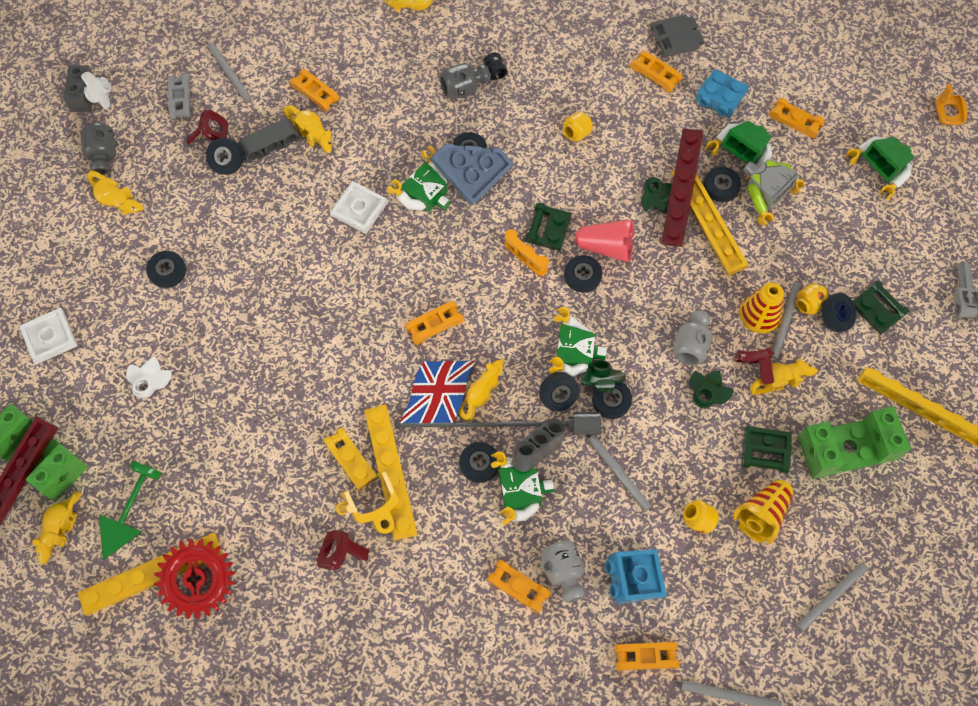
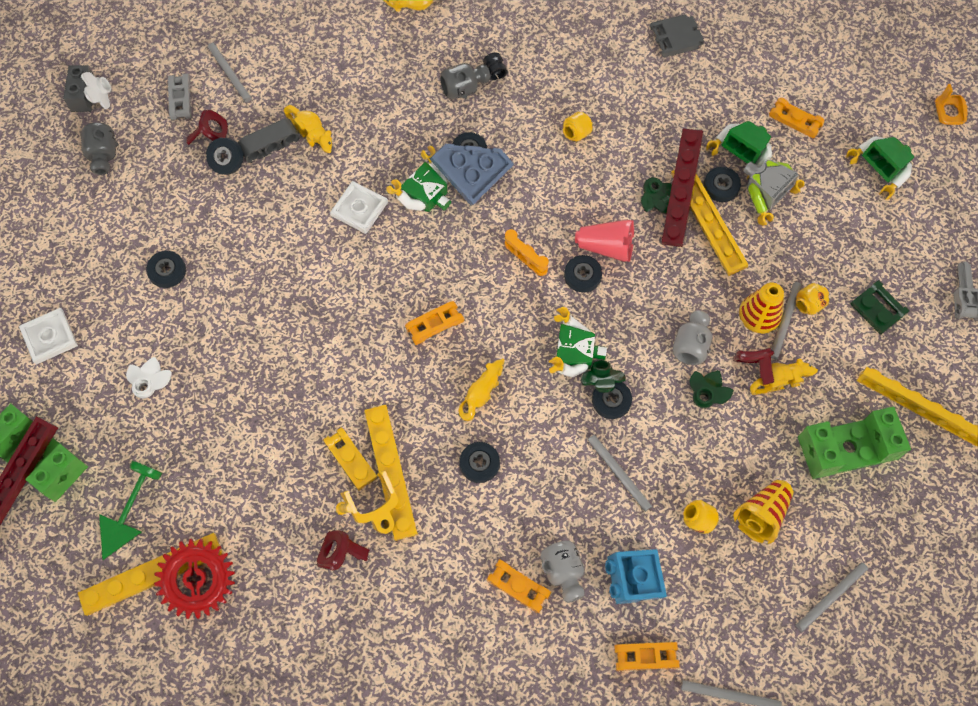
yellow animal [32,491,82,565] -> none
yellow animal [87,170,144,215] -> none
light orange plate [289,68,340,112] -> none
flag [395,361,601,435] -> none
torso [491,451,554,525] -> none
dark grey beam [512,419,566,472] -> none
dark green plate [524,203,572,251] -> none
black bush [539,372,579,412] -> none
light orange plate [630,50,683,93] -> none
dark azure plate [695,69,750,118] -> none
dark green plate [742,426,792,474] -> none
black bush [821,293,856,332] -> none

